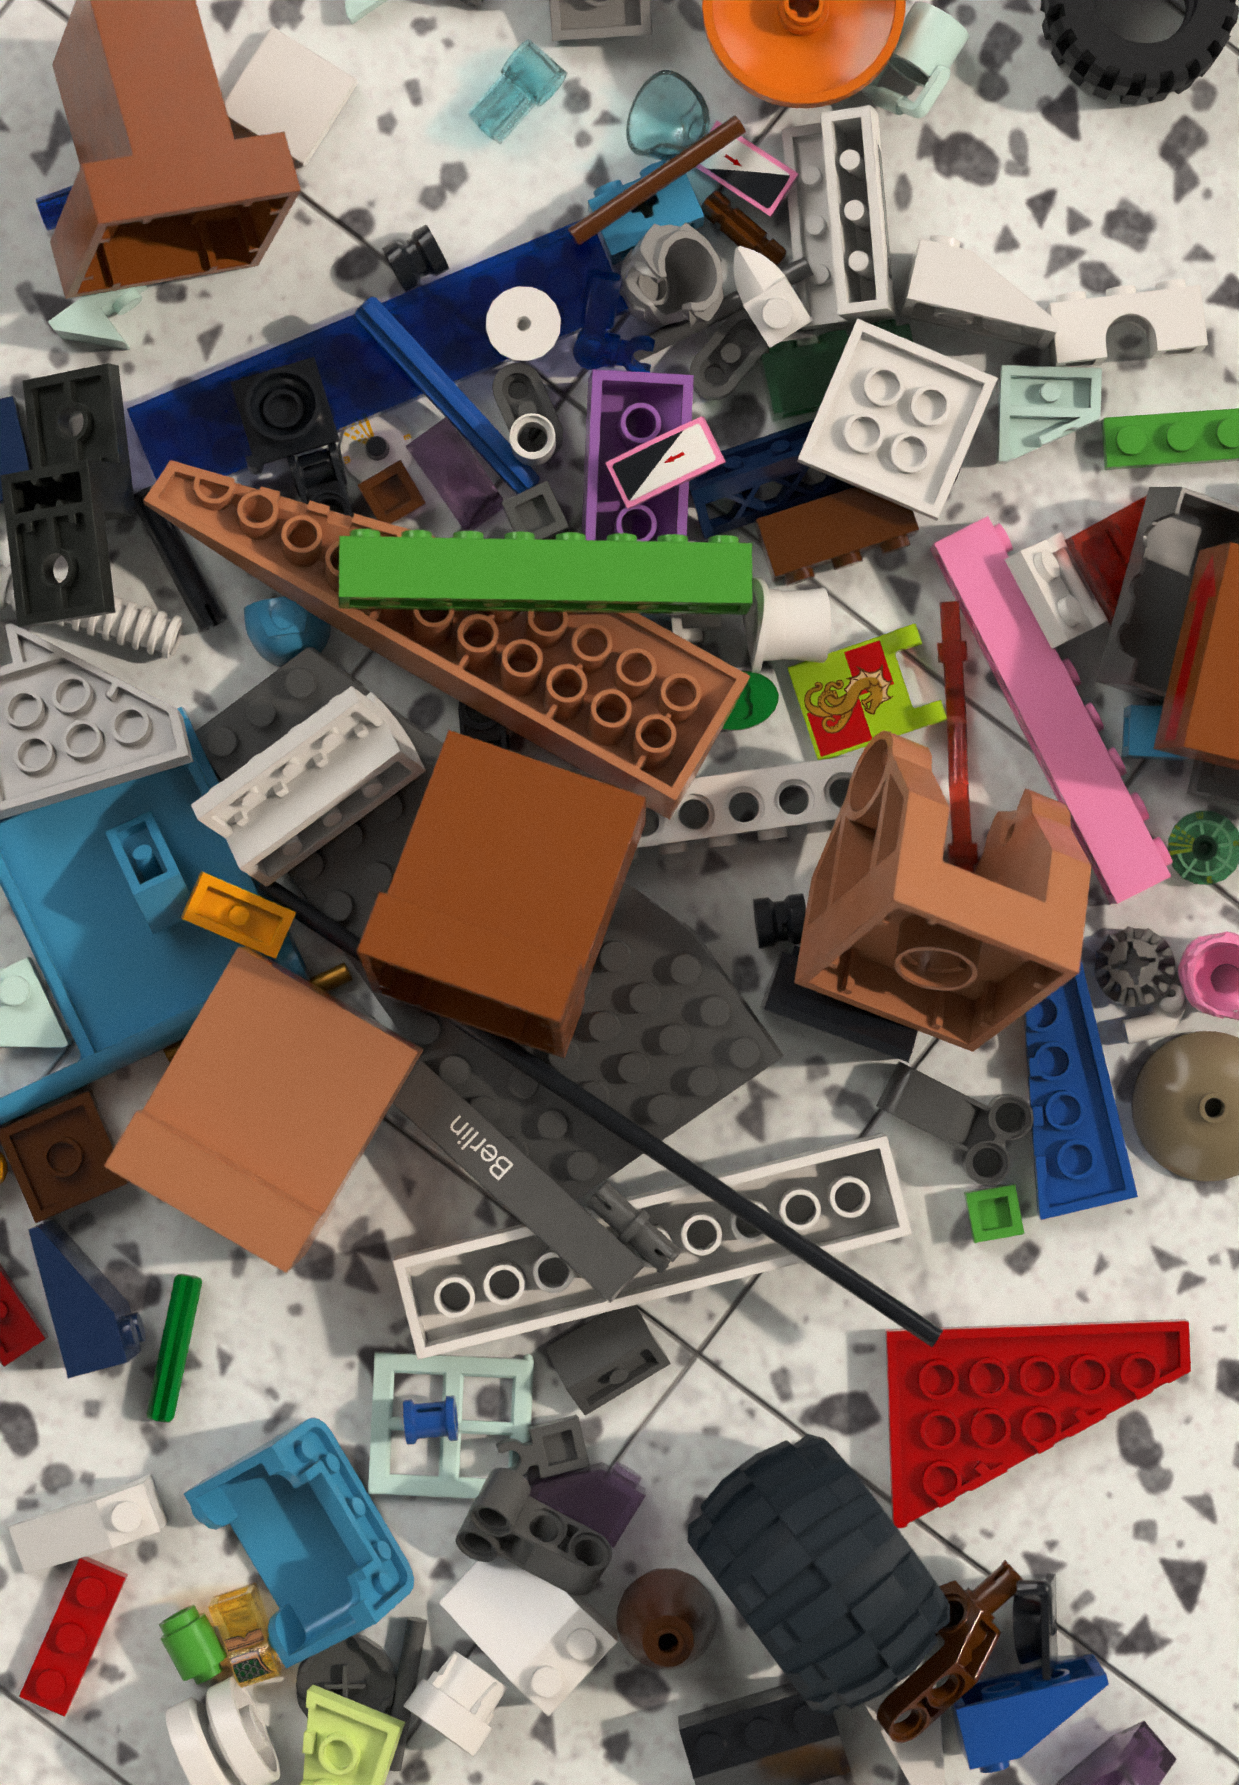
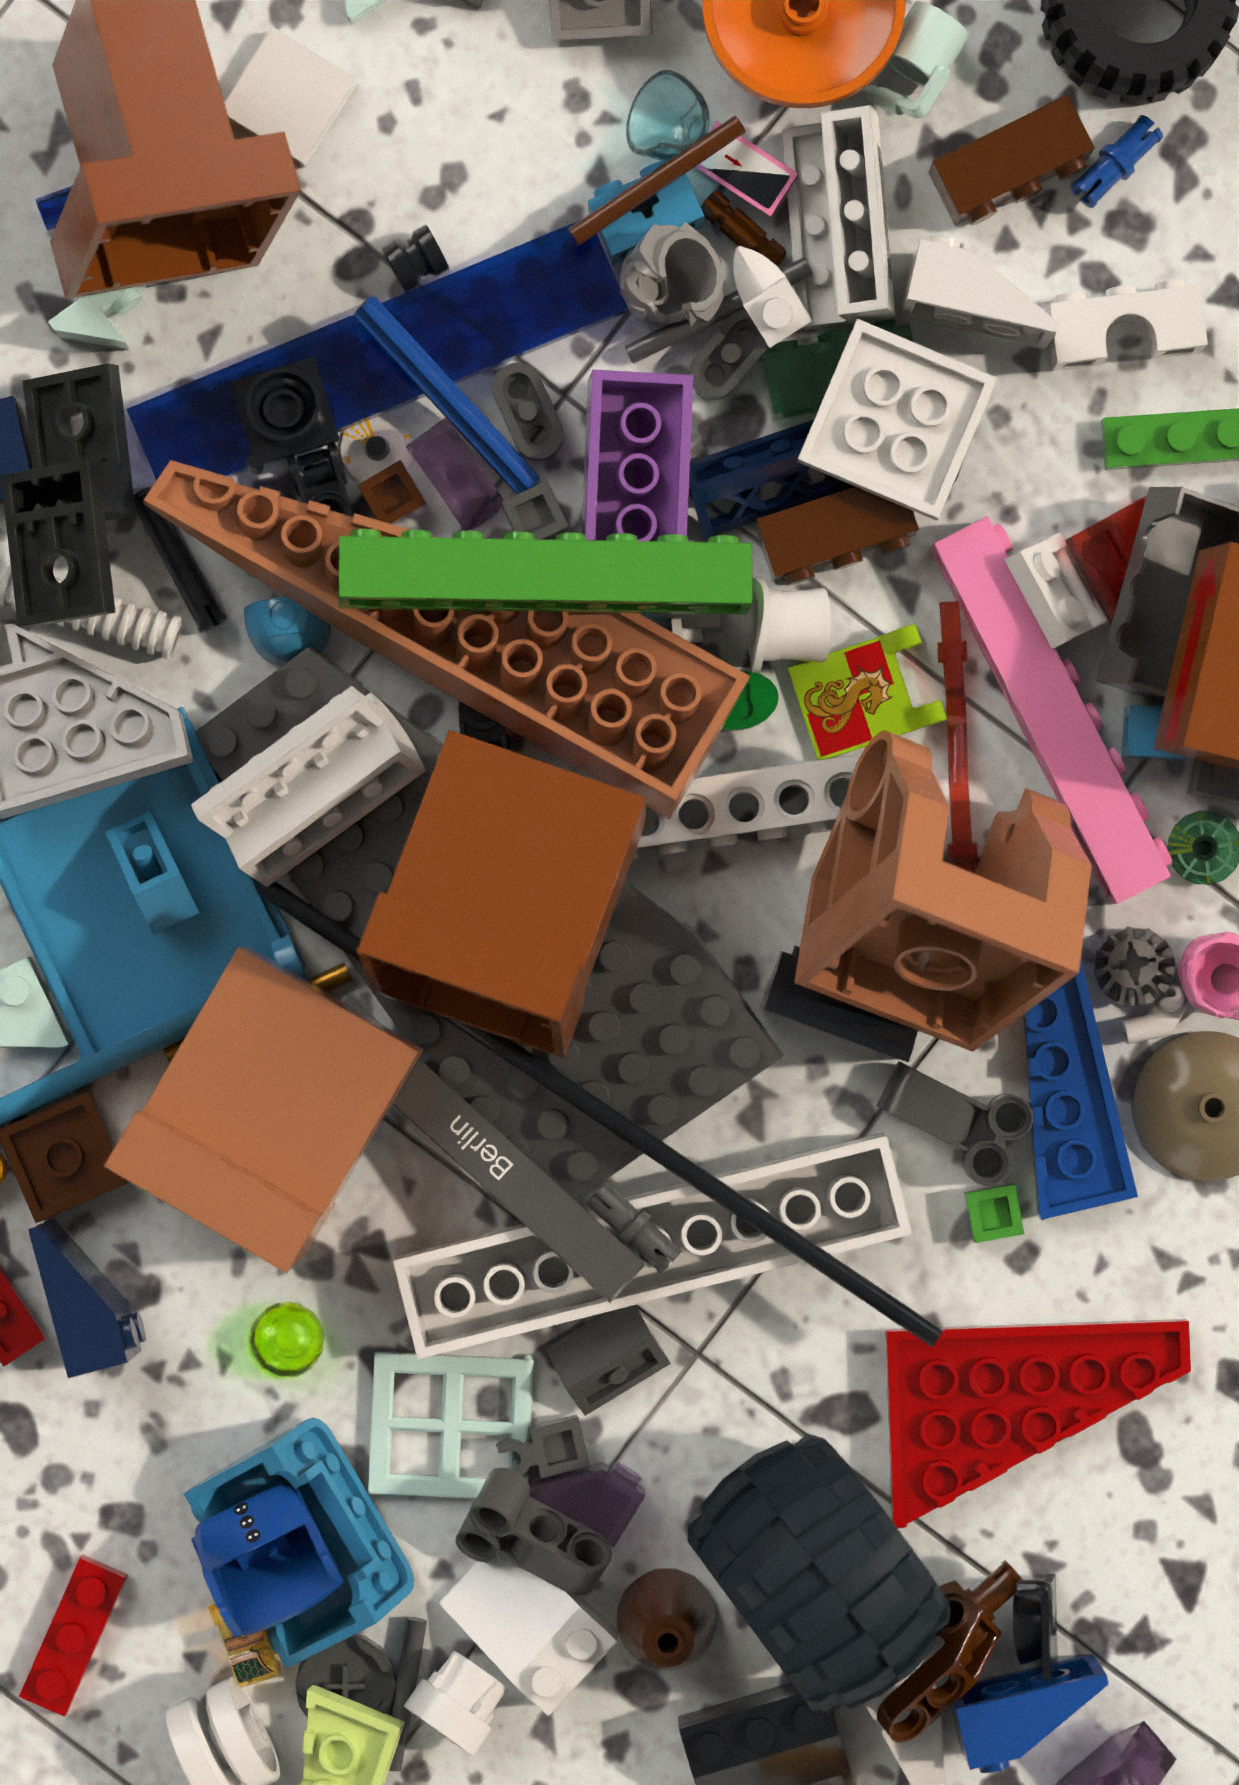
white slope [8,1474,168,1574] -> none
green axle [146,1273,202,1423] -> none
bright green brick [159,1604,228,1685] -> none
light orange plate [181,871,296,959] -> none
blue bush [403,1395,459,1445] -> none
clear light blue piece [468,39,568,145] -> none
white piece [486,286,561,361] -> none
white beam [509,413,556,466] -> none
clear blue bar [573,269,656,373] -> none
slope [606,416,725,509] -> none
black wheel [753,893,806,949] -> none
light aqua wing [996,365,1102,464] -> none
none -> blue piece [191,1483,344,1638]
none -> clear neon green hair [247,1302,324,1380]
none -> reddish brown brick [928,94,1095,226]
none -> blue pin [1070,115,1163,208]

